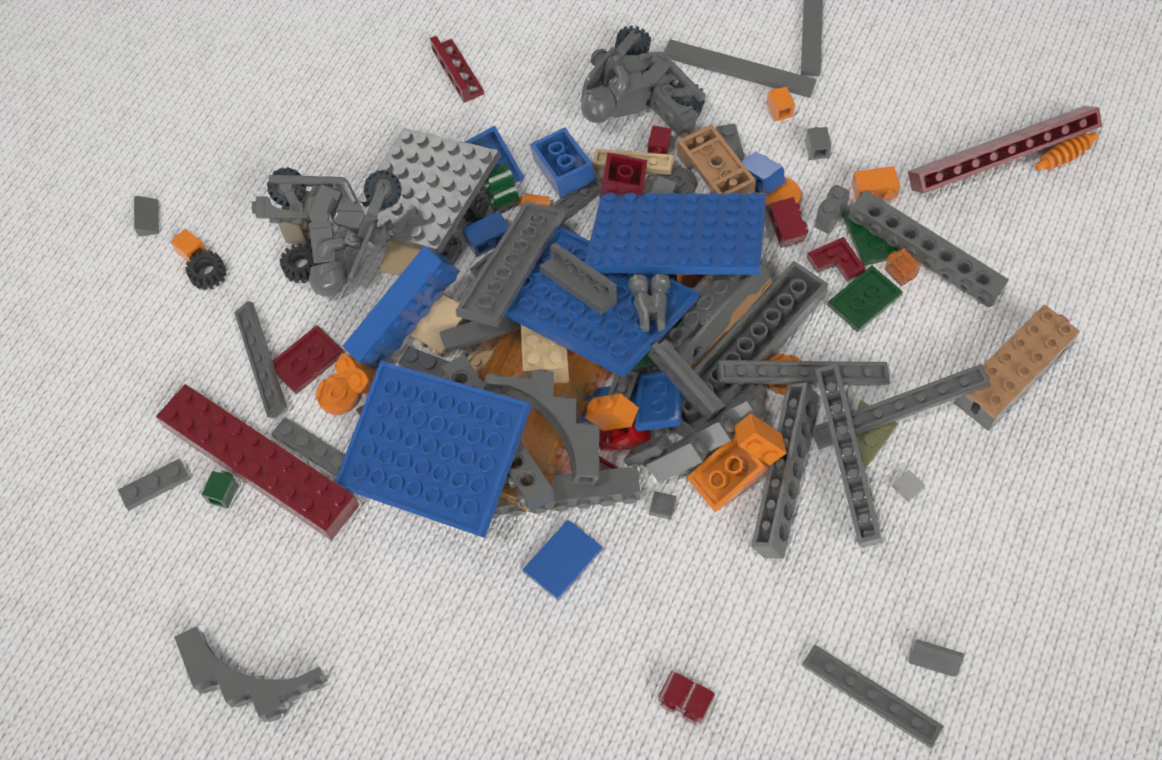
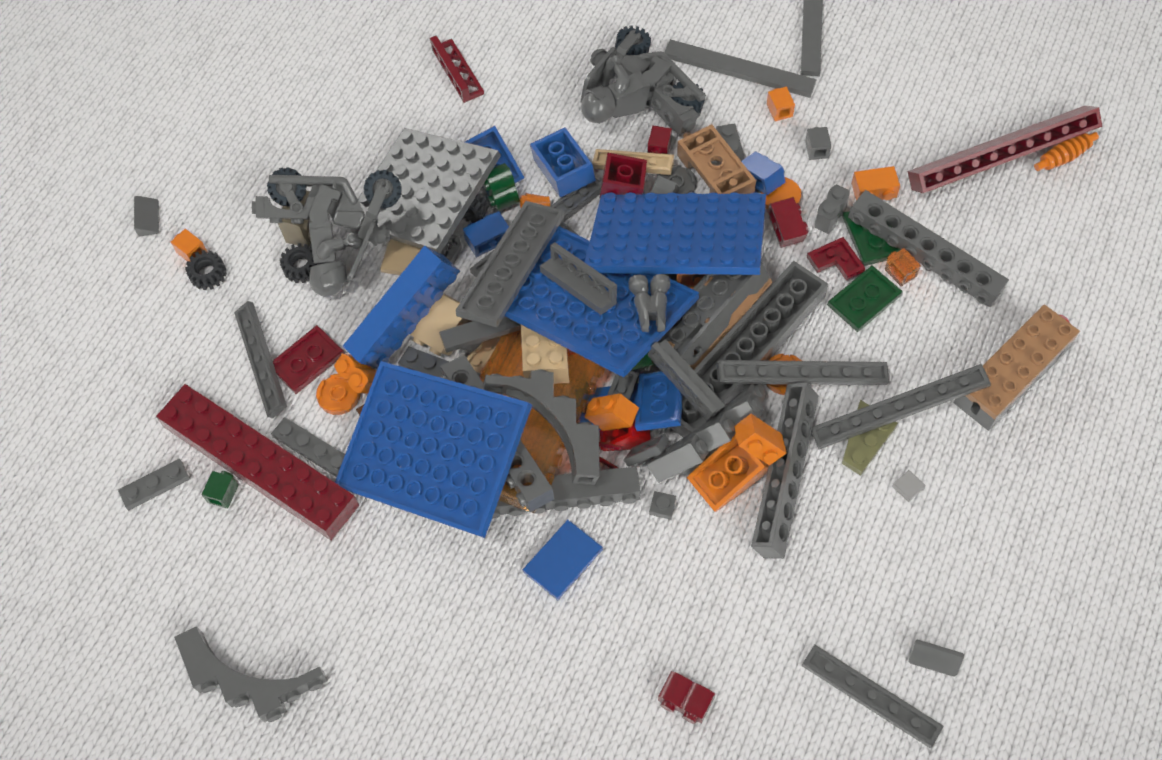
dark grey brick [815,363,884,548] -> none

